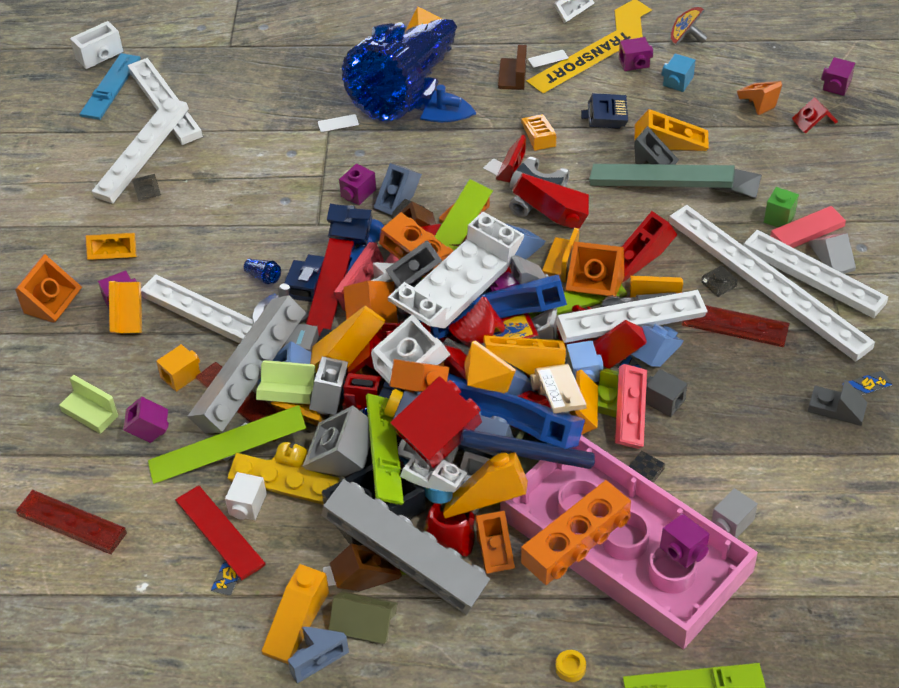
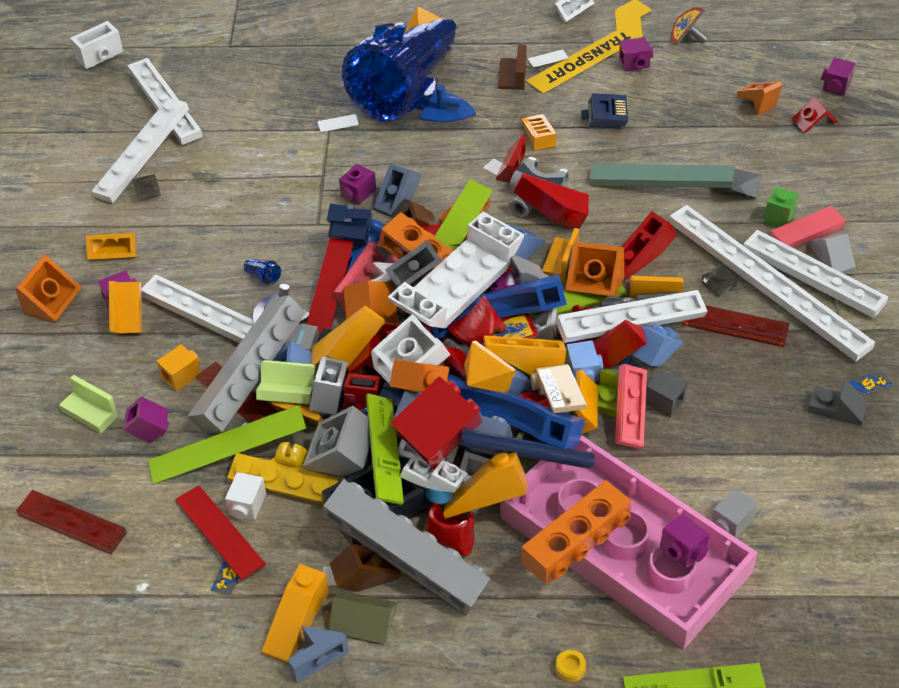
dark azure piece [80,53,141,120] -> none
dark blue piece [284,254,324,302] -> none
yellow tile [383,389,404,418] -> none
orange slope [476,510,515,574] -> none
tile [629,451,665,483] -> none
light orange slope [634,109,709,151] -> none
dark grey slope [634,126,679,165] -> none
dark azure brick [661,53,696,92] -> none

